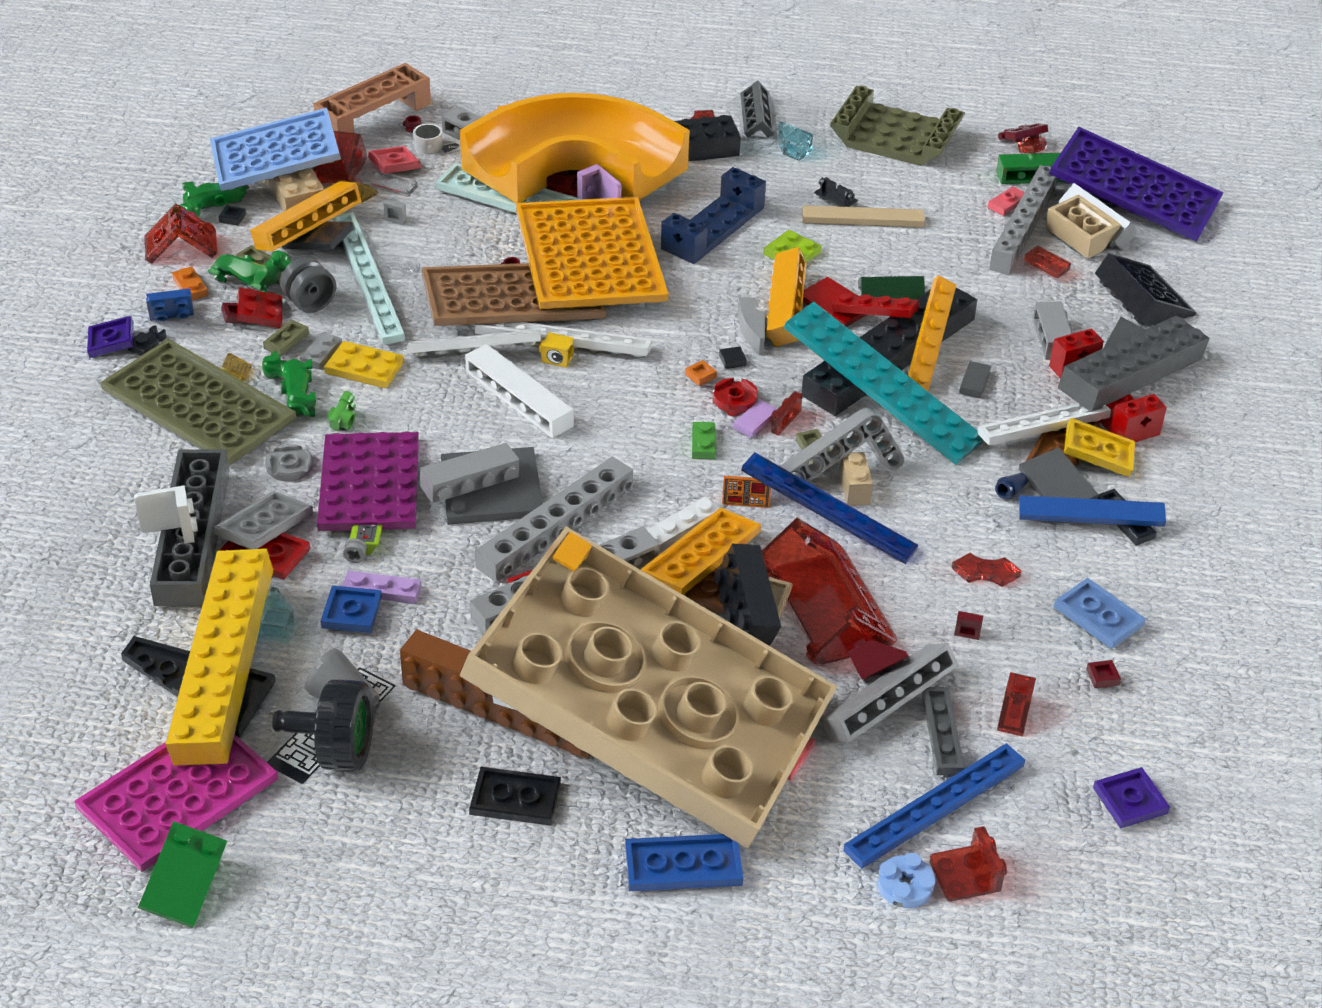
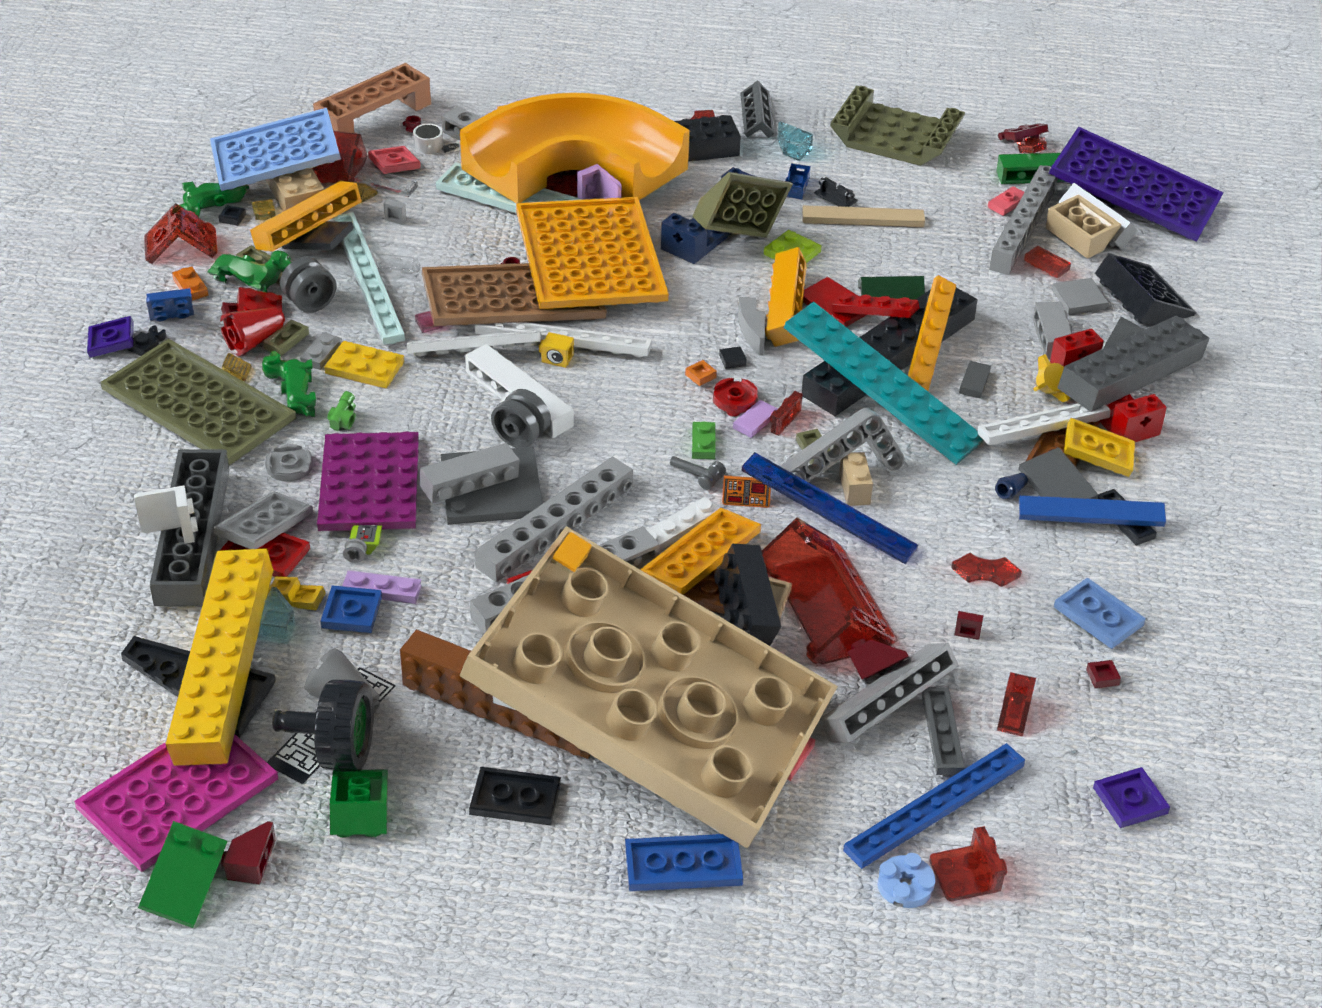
none -> red cone [220,307,285,356]
none -> dark red slope [221,821,276,885]
none -> clear yellow plate [252,199,276,220]
none -> yellow slope [267,576,326,610]
none -> green slope [329,769,388,838]
none -> clear pink tile [415,311,443,333]
none -> dark grey wheel [491,389,551,448]
none -> dark grey piece [670,456,726,490]
none -> olive slope [692,172,793,238]
none -> blue piece [785,163,811,200]
none -> yellow piece [1033,354,1070,402]
none -> light grey tile [1052,278,1109,314]

